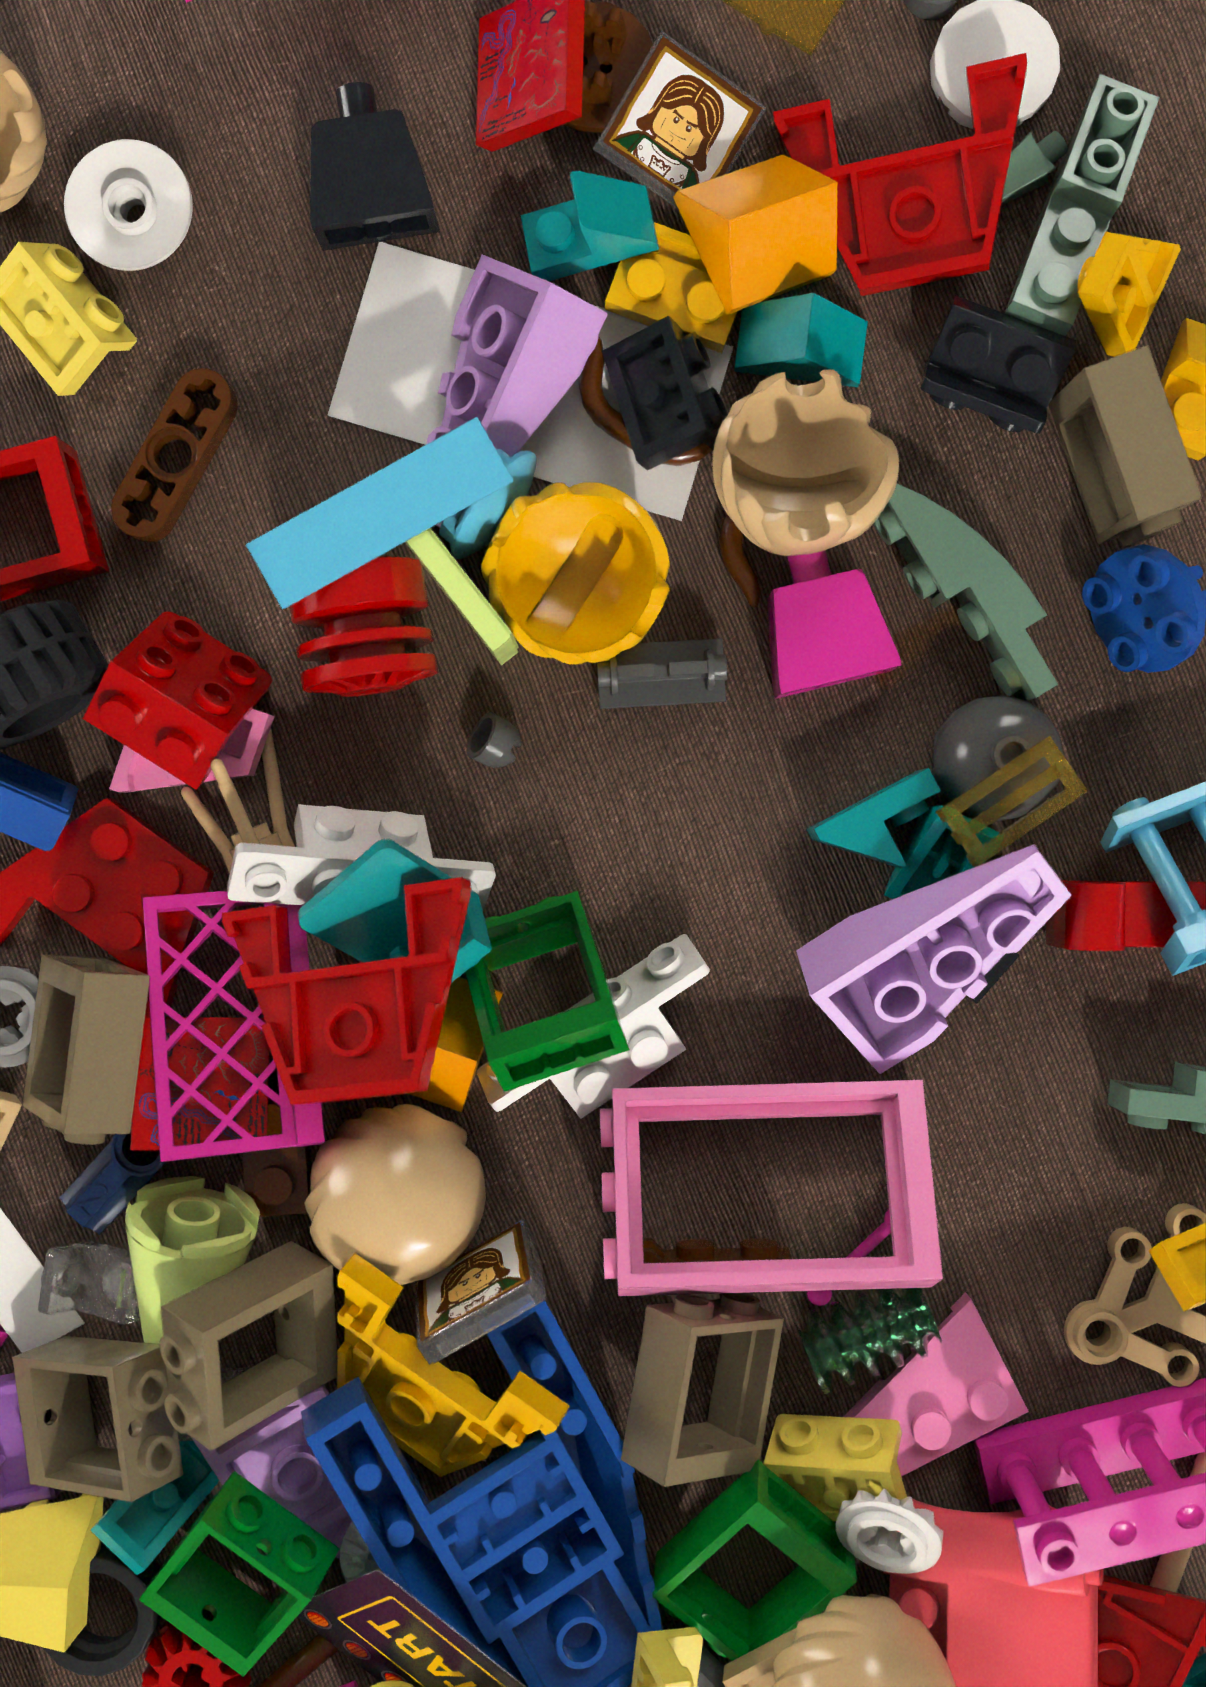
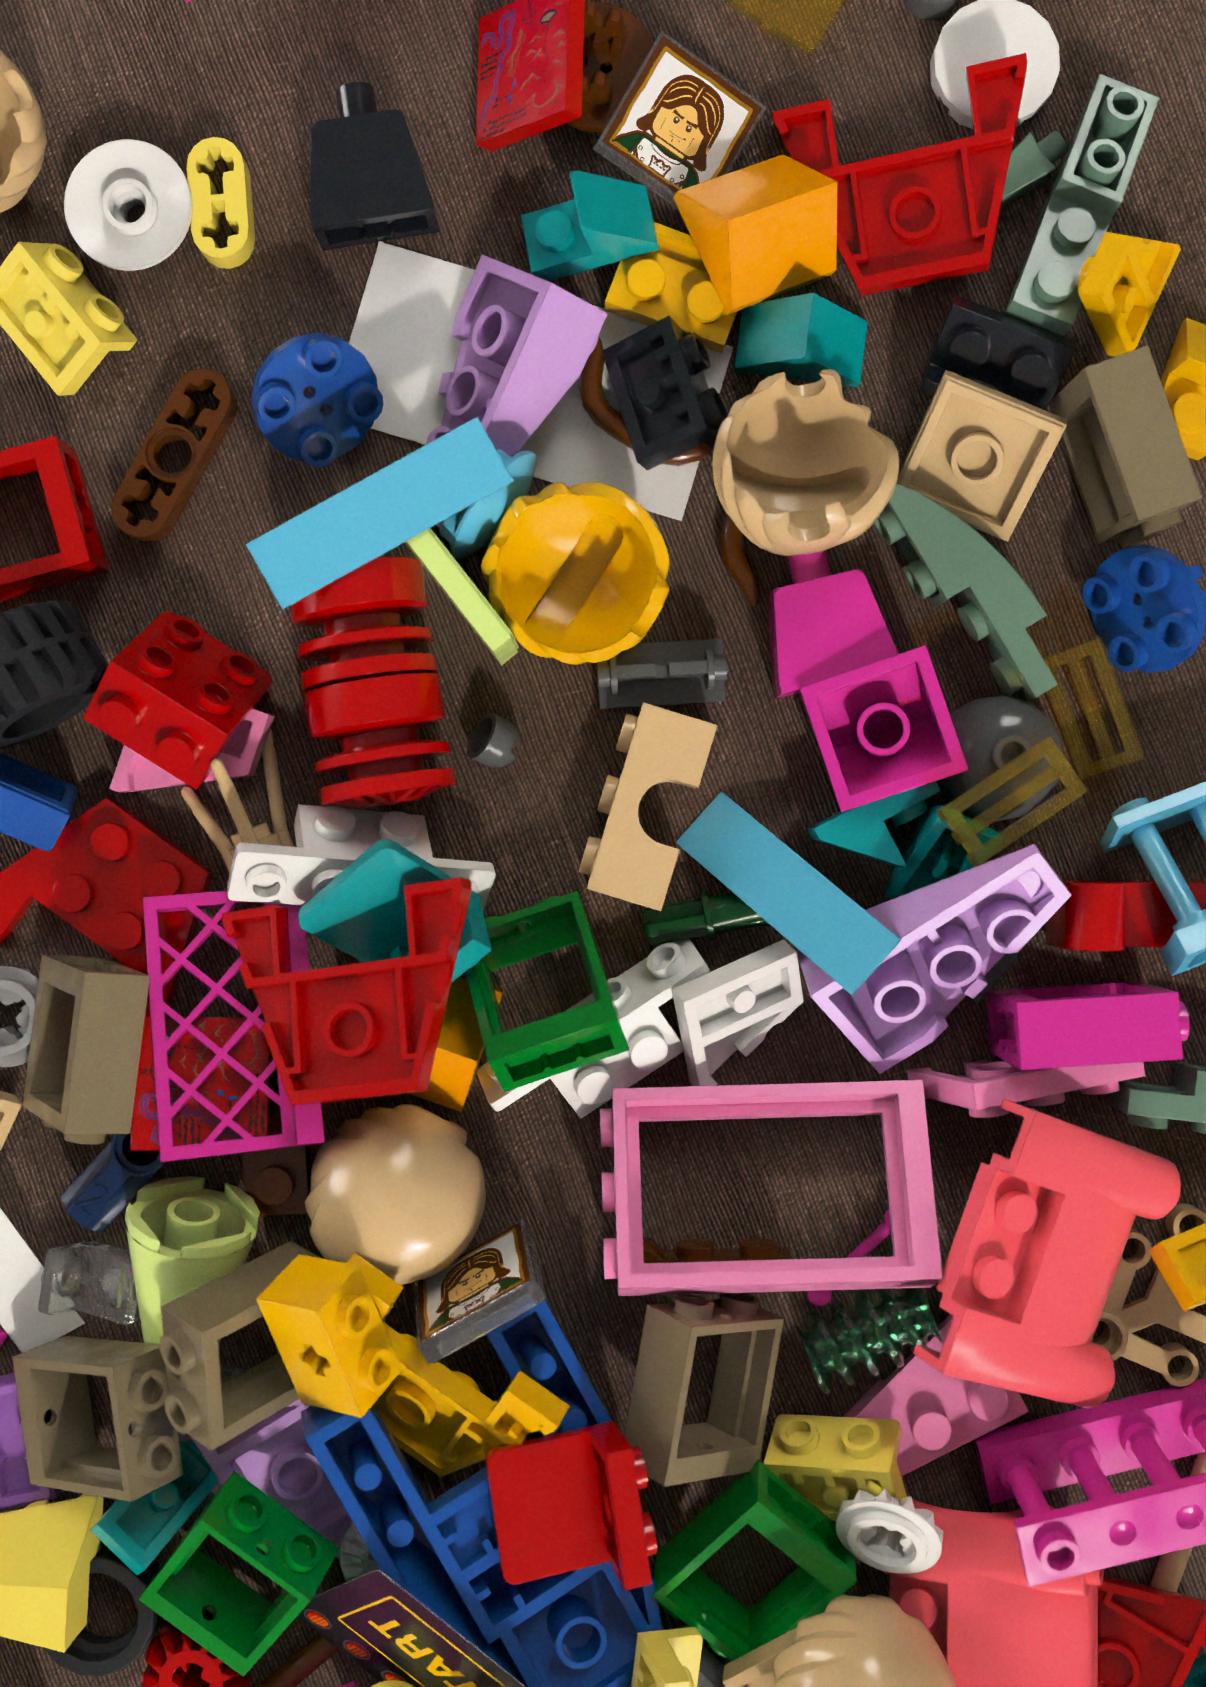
none -> light yellow beam [186,137,255,269]
none -> blue plate [251,332,384,468]
none -> yellow brick [256,1254,401,1418]
none -> red wheel [303,673,457,810]
none -> red bracket [485,1421,657,1590]
none -> tan arch [578,702,718,911]
none -> dark green axle [642,891,771,945]
none -> white wing [672,939,804,1086]
none -> medium azure sticker [676,791,902,995]
none -> dark pink slope [800,645,968,812]
none -> tan tile [897,370,1067,542]
none -> bright pink wing [907,1060,1145,1118]
none -> coral piece [913,1099,1181,1409]
none -> dark pink window [986,980,1190,1070]
none -> clear yellow tile [1044,637,1145,780]

